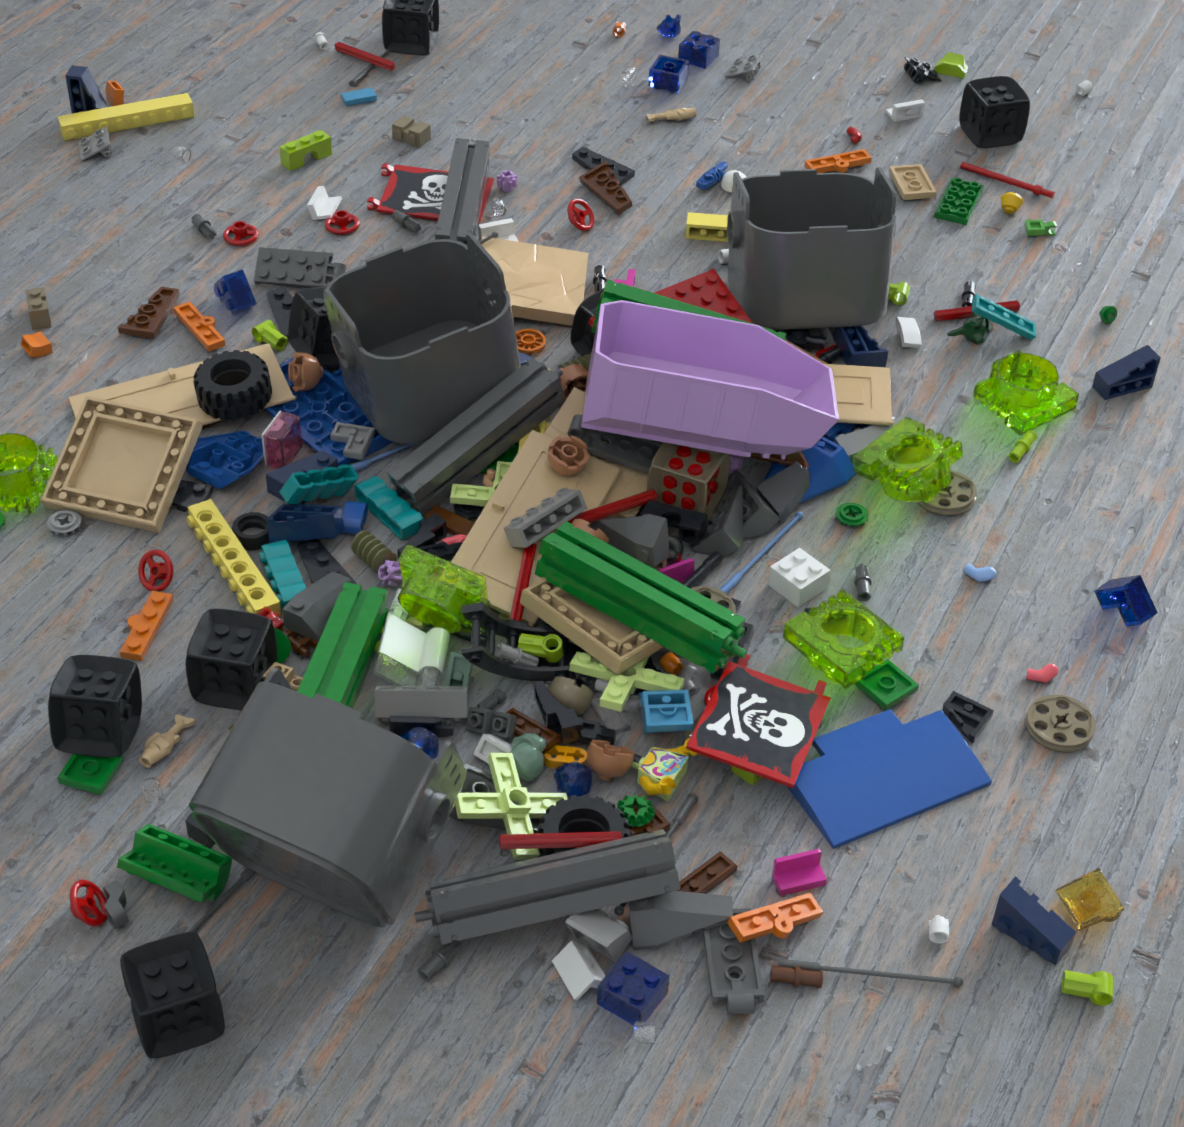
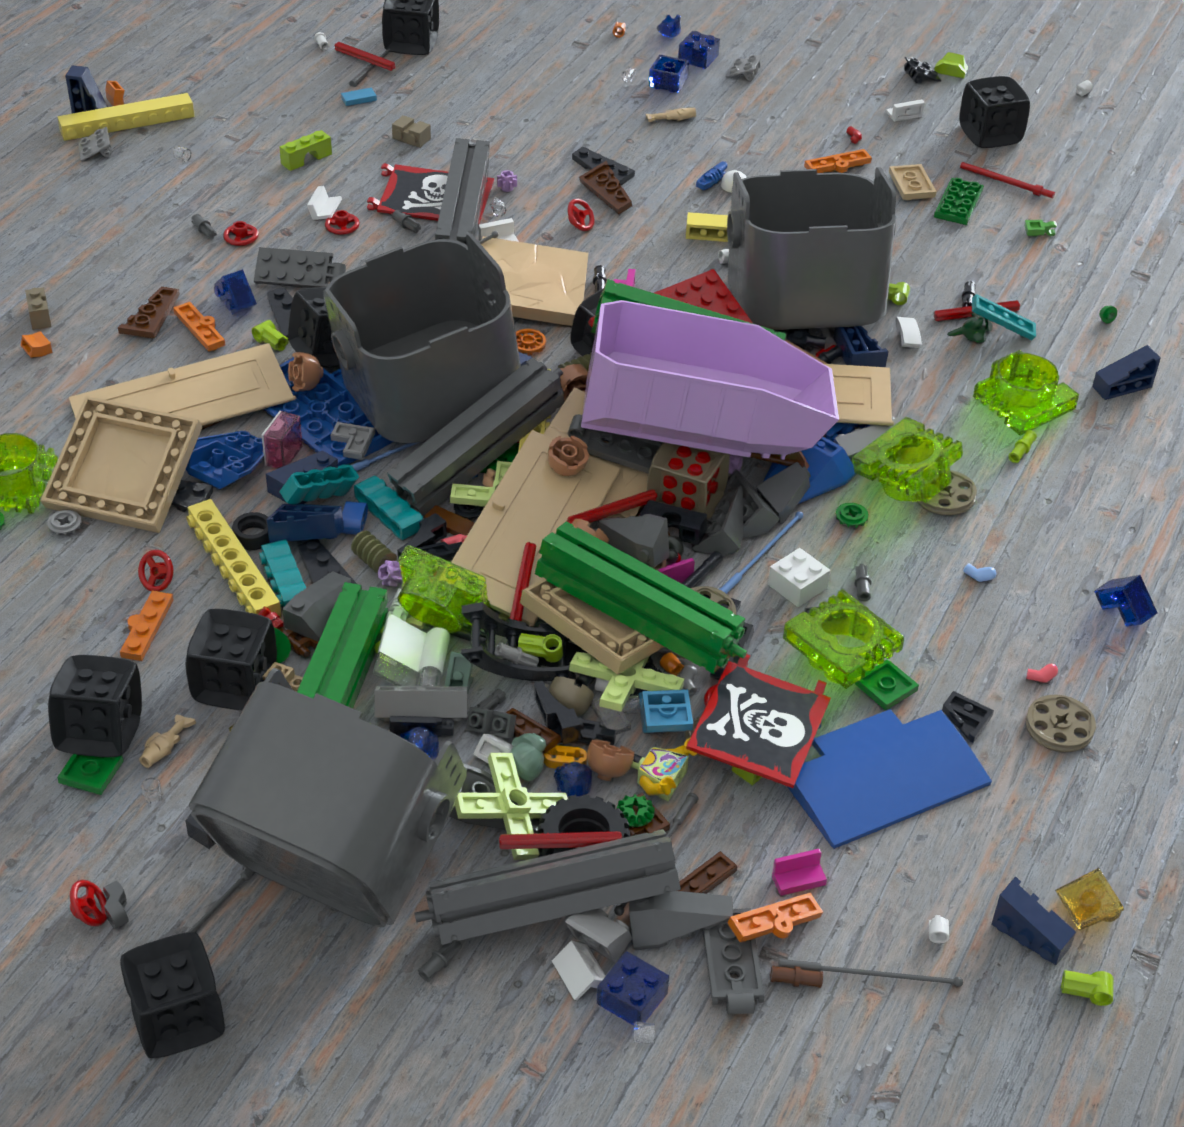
green brick [117,824,232,902] -> none
black tyre [193,350,272,421] -> none
light grey brick [503,488,587,548] -> none
yellow cone [1001,192,1024,214] -> none

